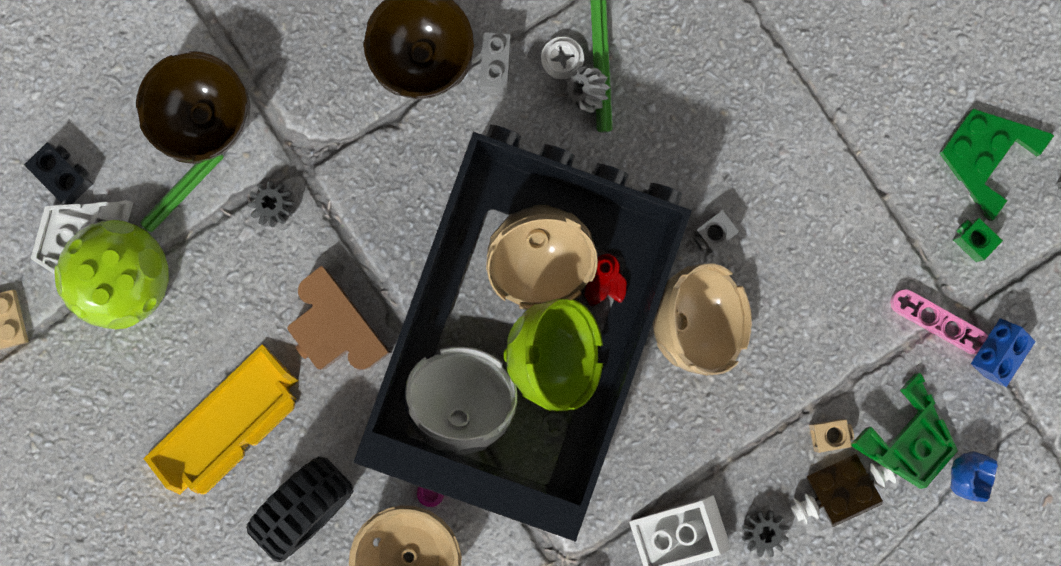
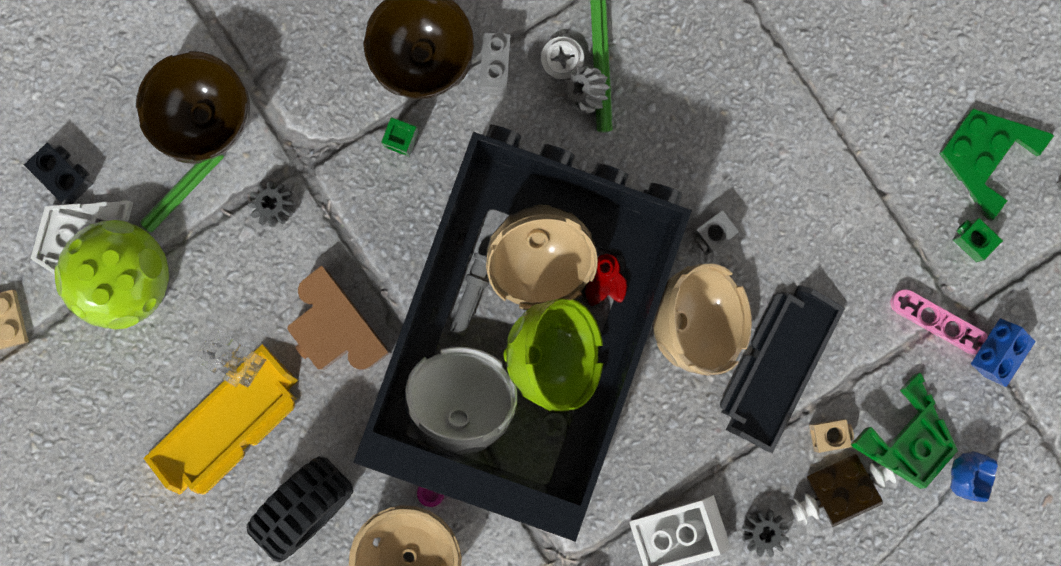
none -> clear brick [196,327,266,387]
none -> green brick [381,117,419,157]
none -> light grey pin [449,253,489,336]
none -> black slope [720,285,845,454]

